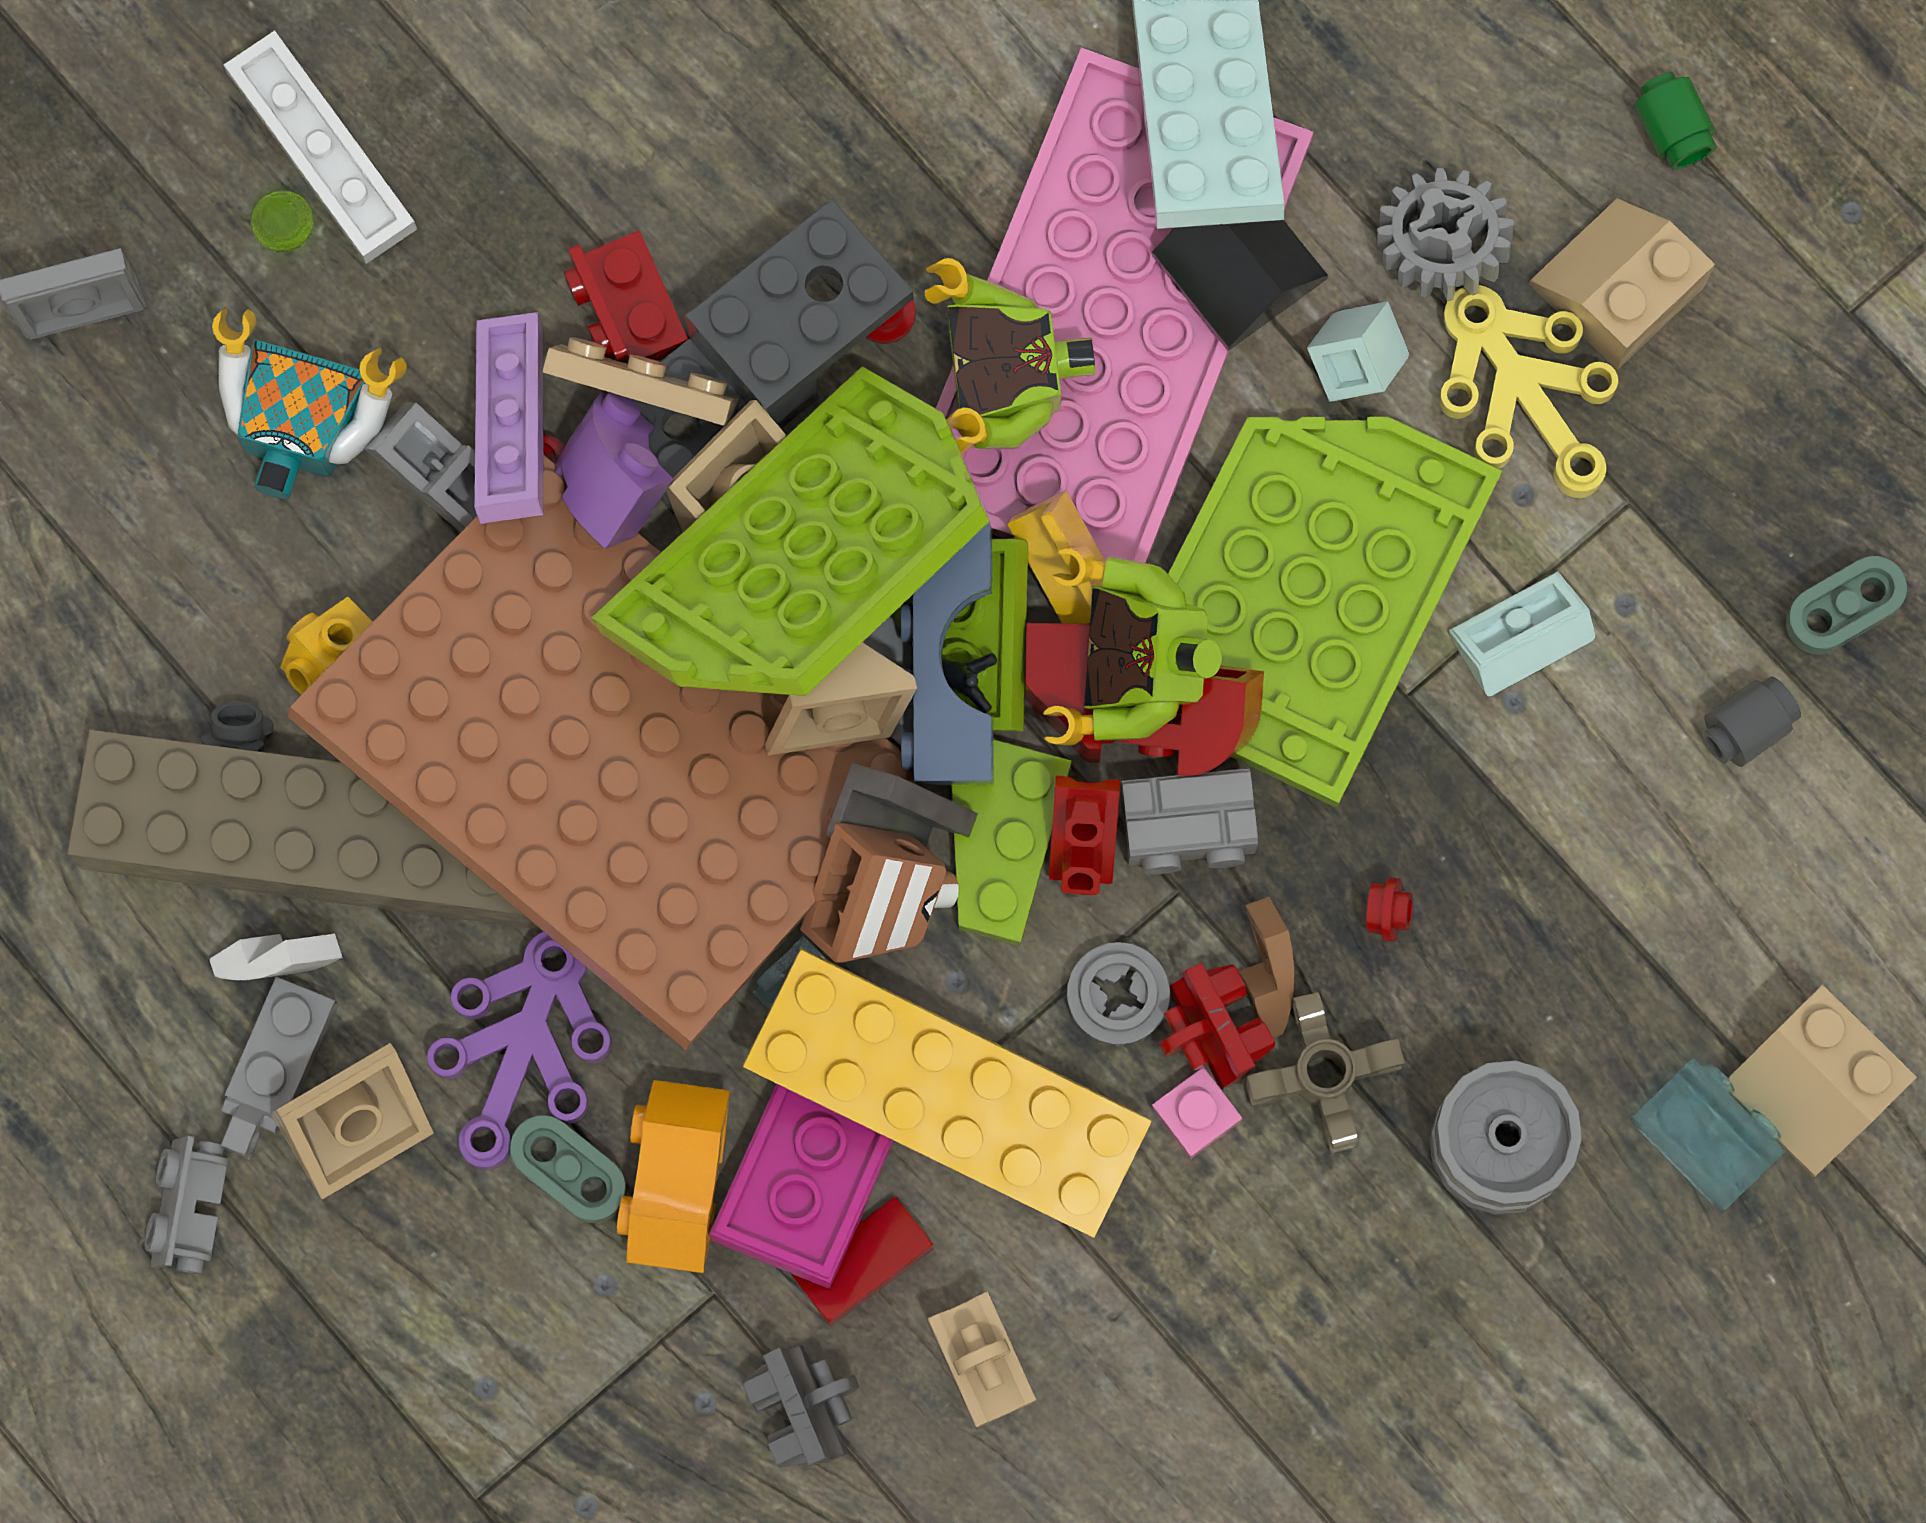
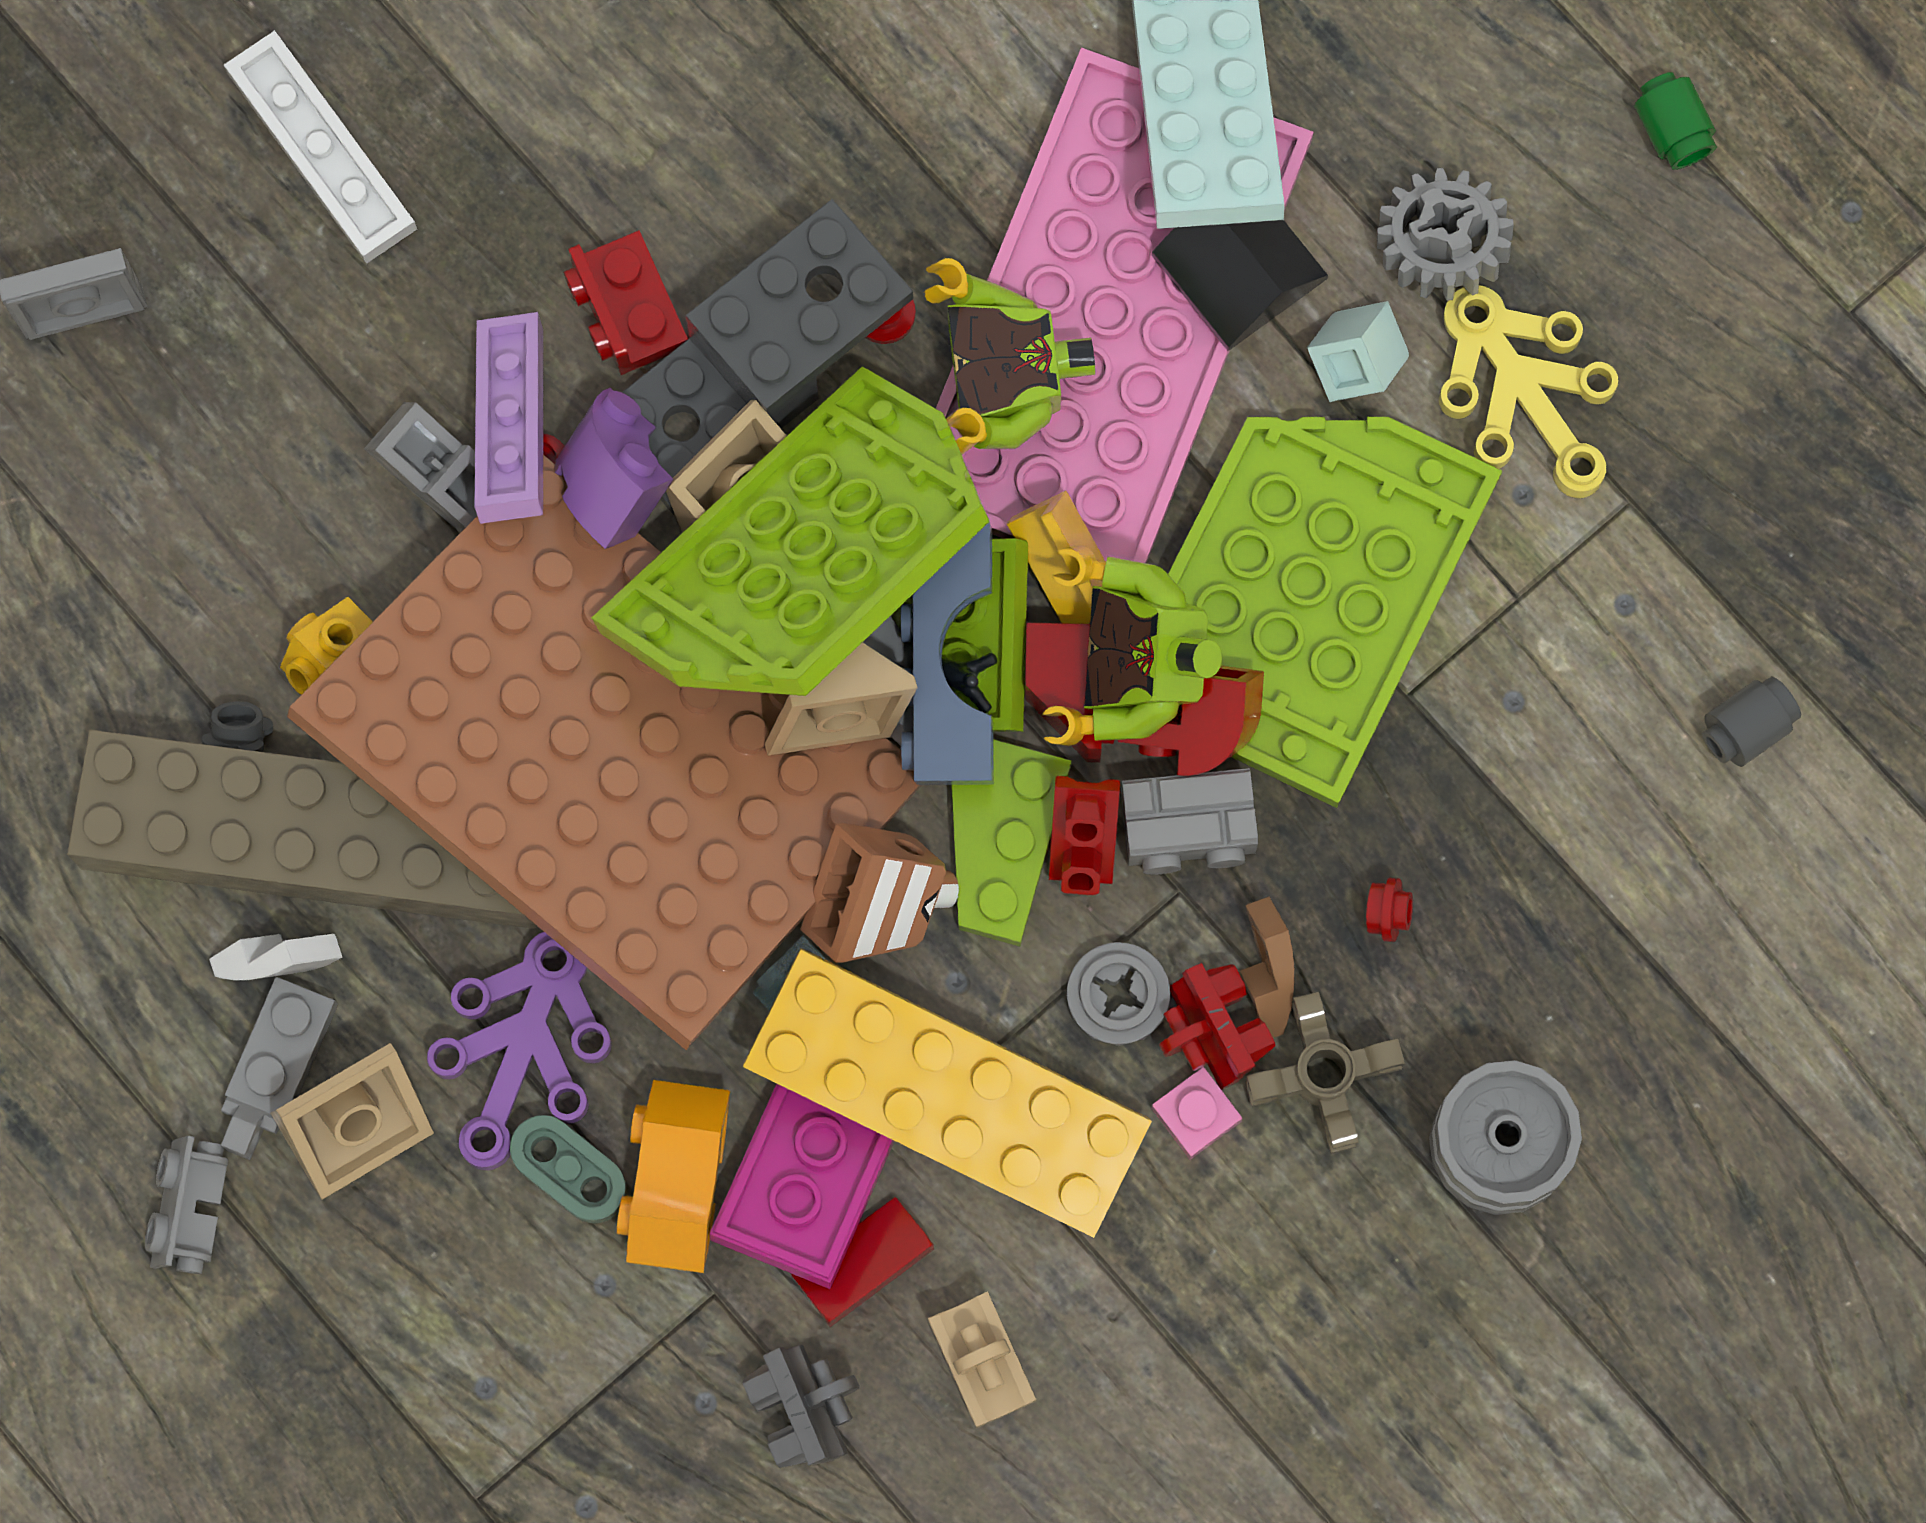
torso [212,307,407,500] -> none
clear neon green plate [251,191,314,253] -> none
tan plate [542,337,741,426] -> none
flat silver panel [827,763,978,847] -> none
light aqua slope [1449,572,1595,696] -> none
tan slope [1529,198,1715,370] -> none
clear light blue bracket [1630,1059,1785,1213] -> none
tan slope [1721,984,1917,1178] -> none
sand green plate [1786,556,1907,655] -> none

